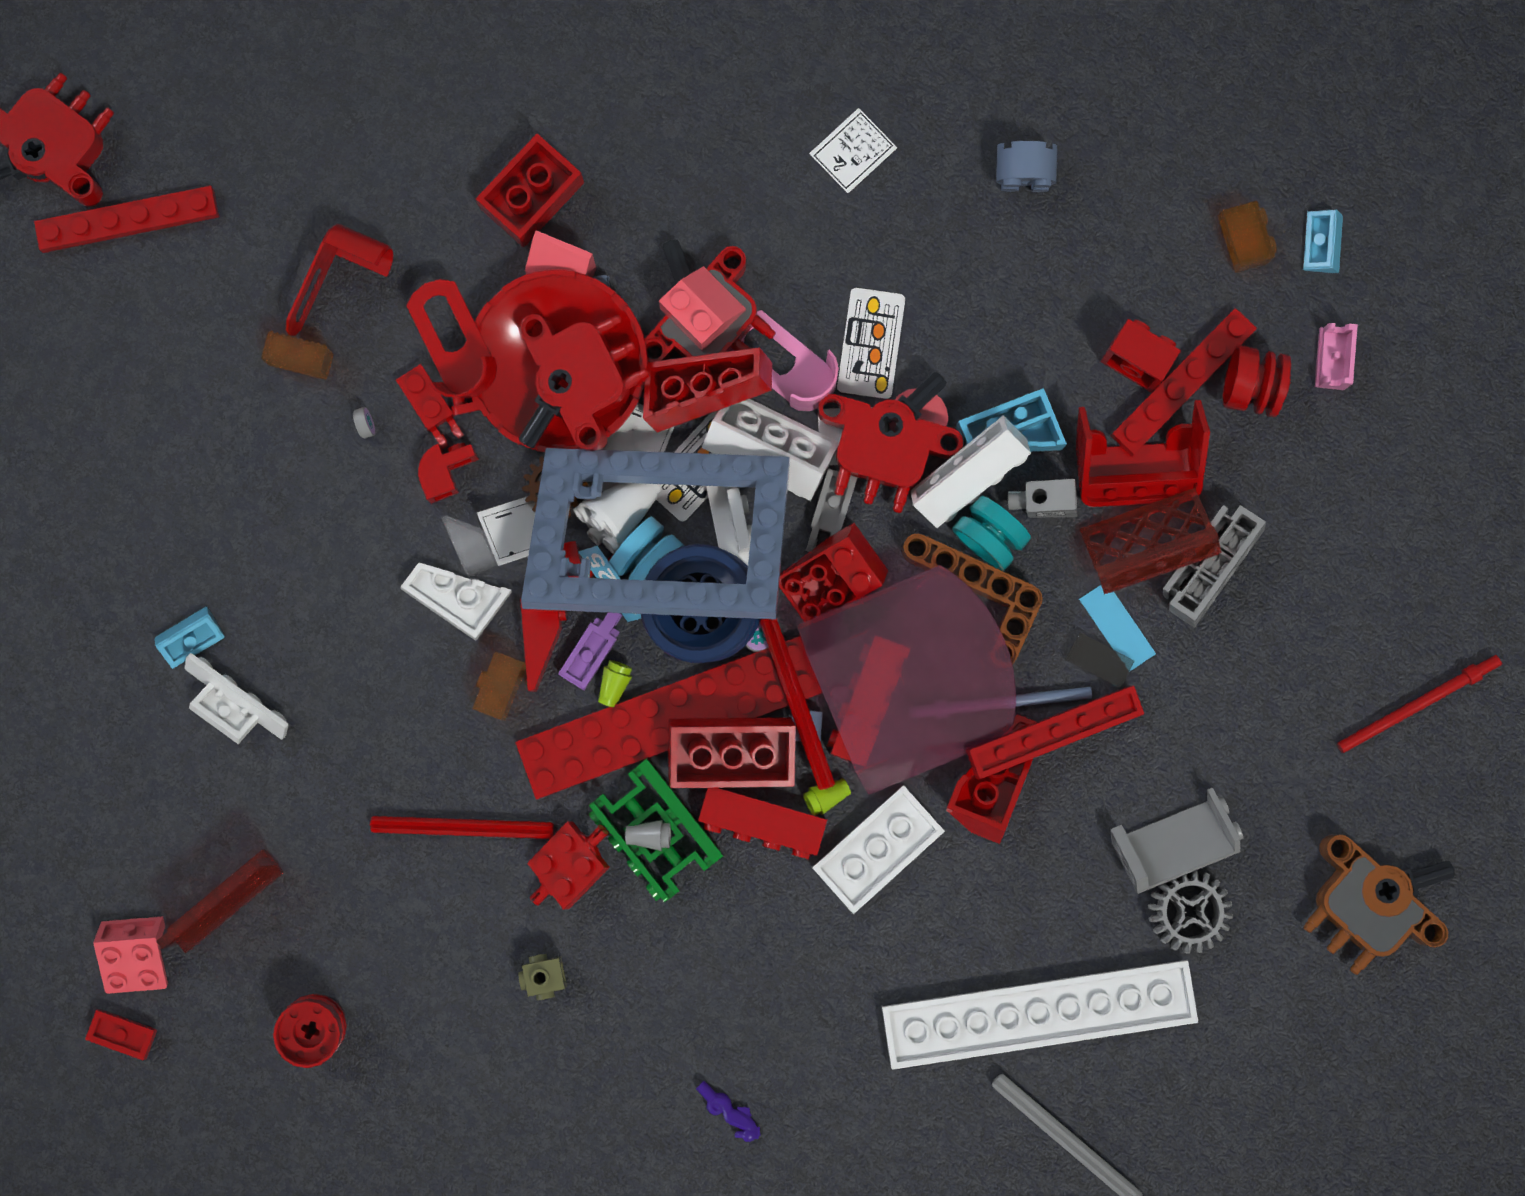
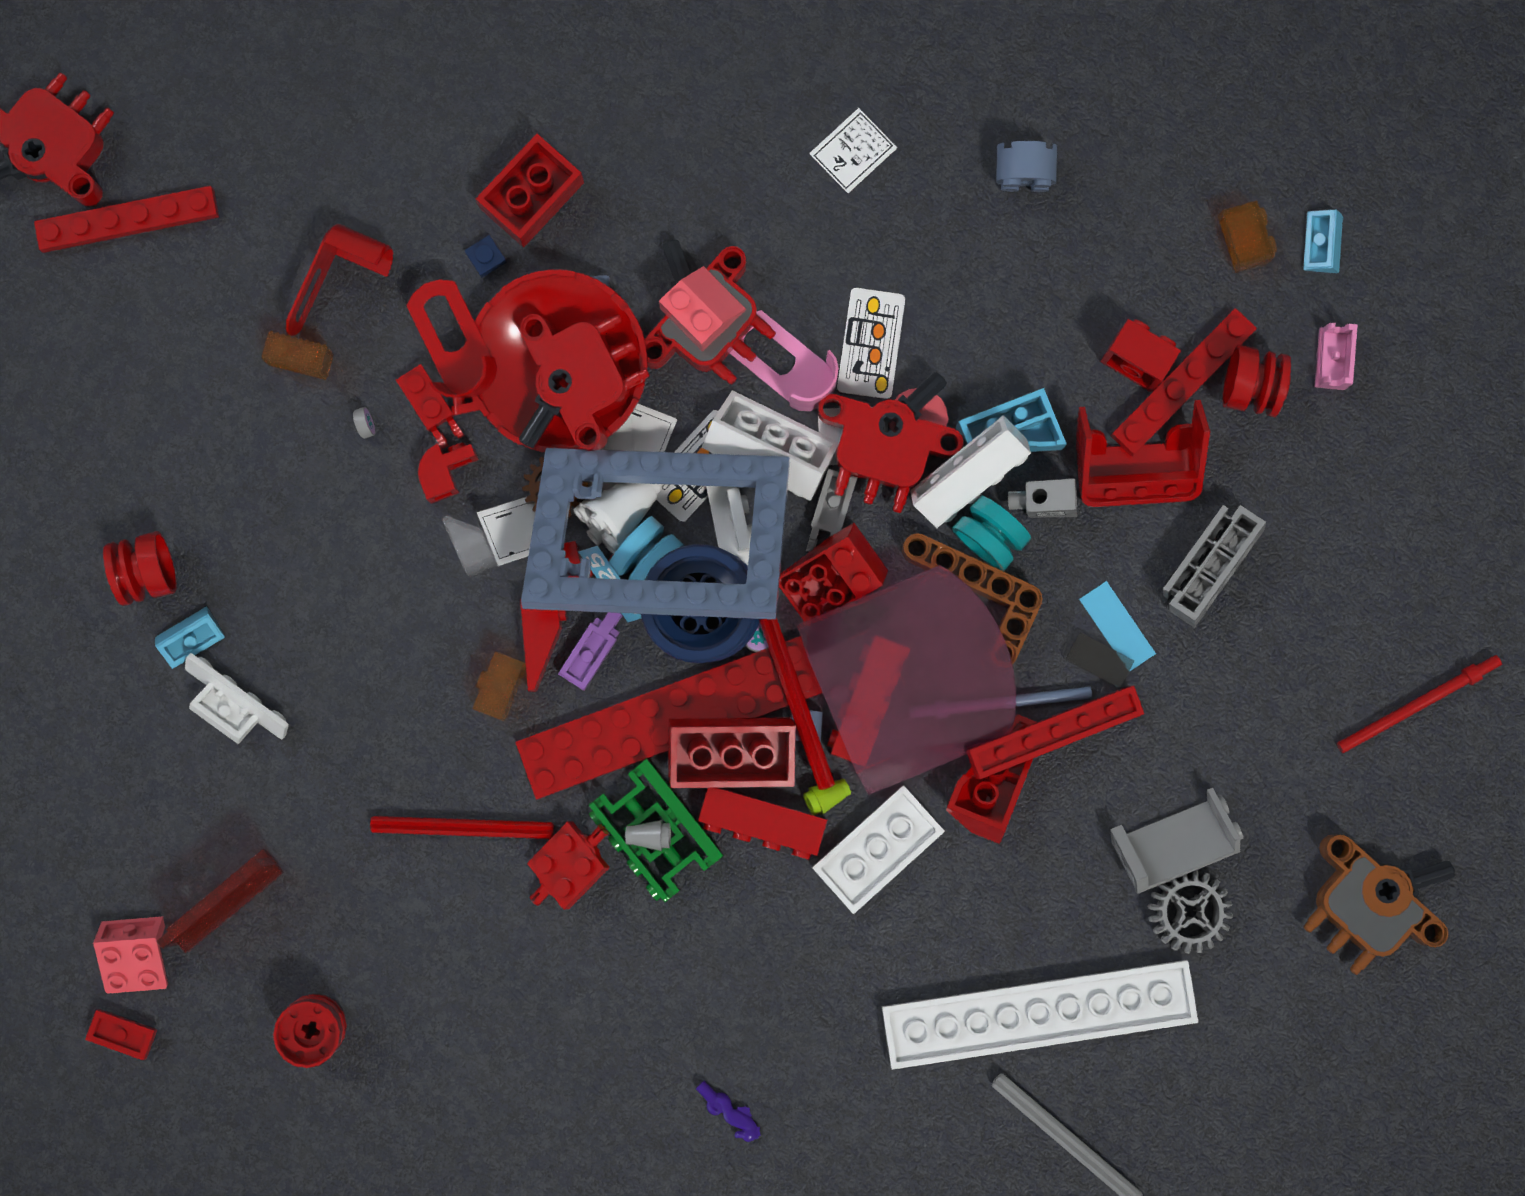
white wing [401,563,512,641] -> none
olive brick [518,953,567,1000] -> none
coral slope [525,230,597,277] -> none
lime cone [598,660,633,708] -> none
red wedge [643,347,772,433] -> none
clear red fence [1079,488,1222,595] -> none
none -> red wheel [103,531,177,606]
none -> dark blue plate [464,235,507,278]

